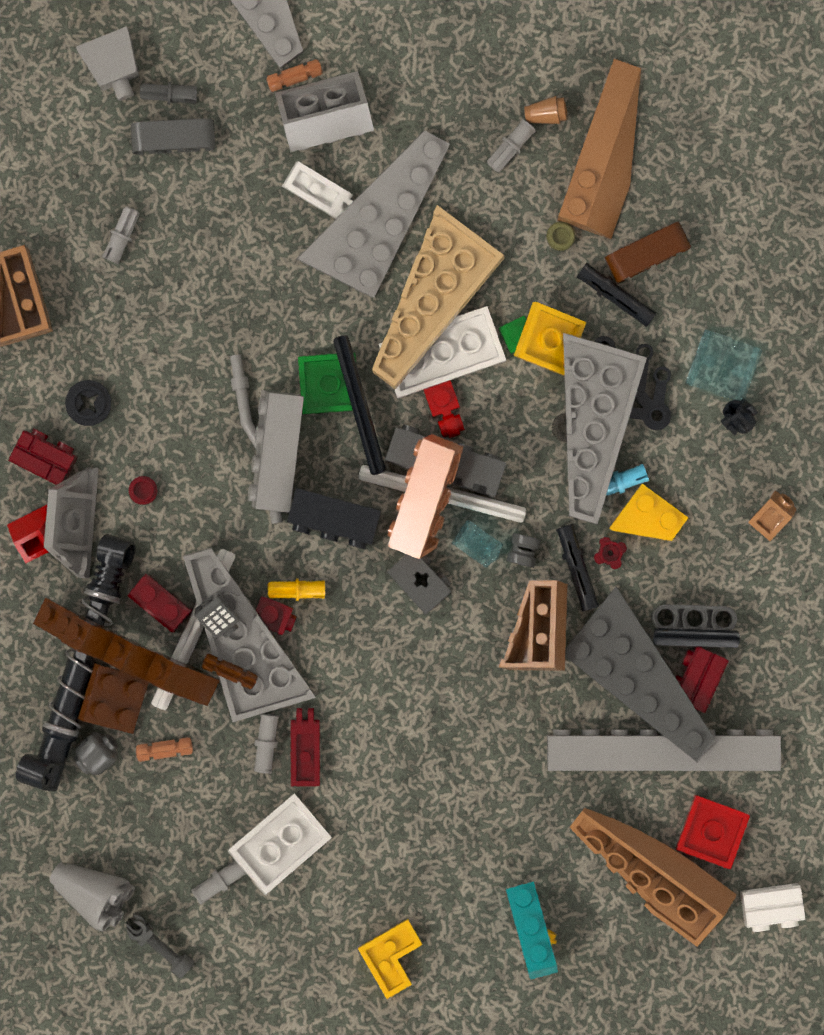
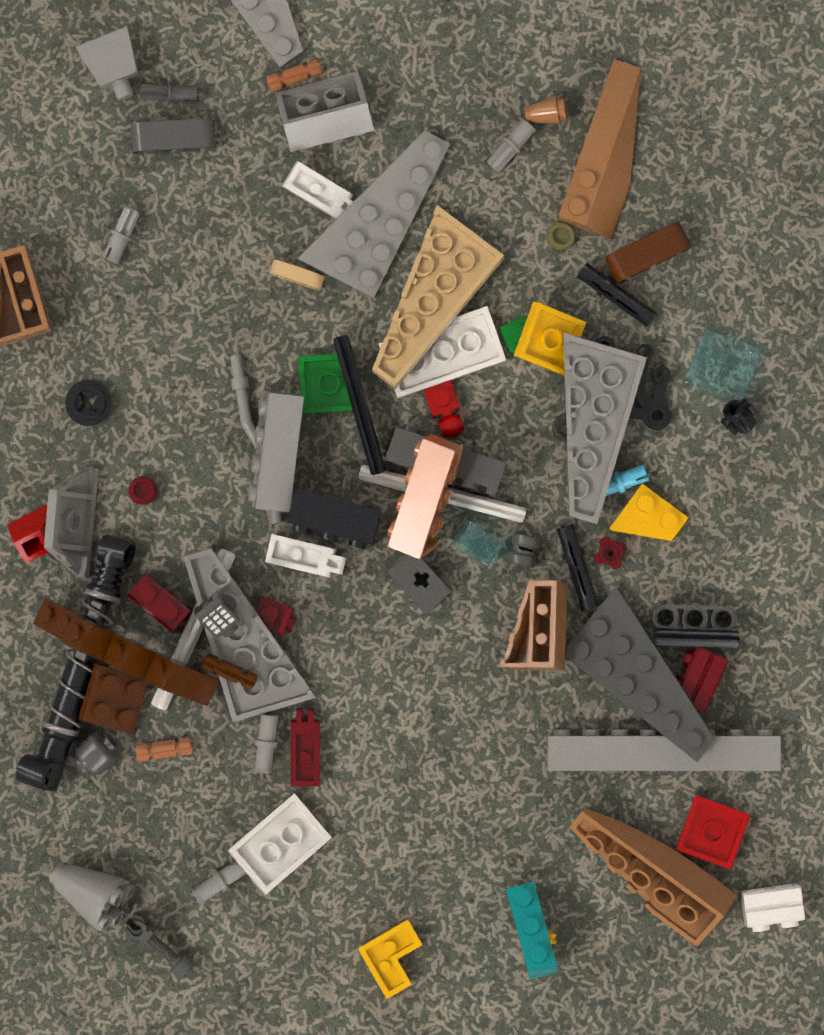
dark red brick [8,428,78,485] -> none
yellow axle [267,578,325,601] -> none
medium nougat bracket [748,491,797,541] -> none
none -> white hinge [265,534,346,578]
none -> tan beam [269,260,325,291]

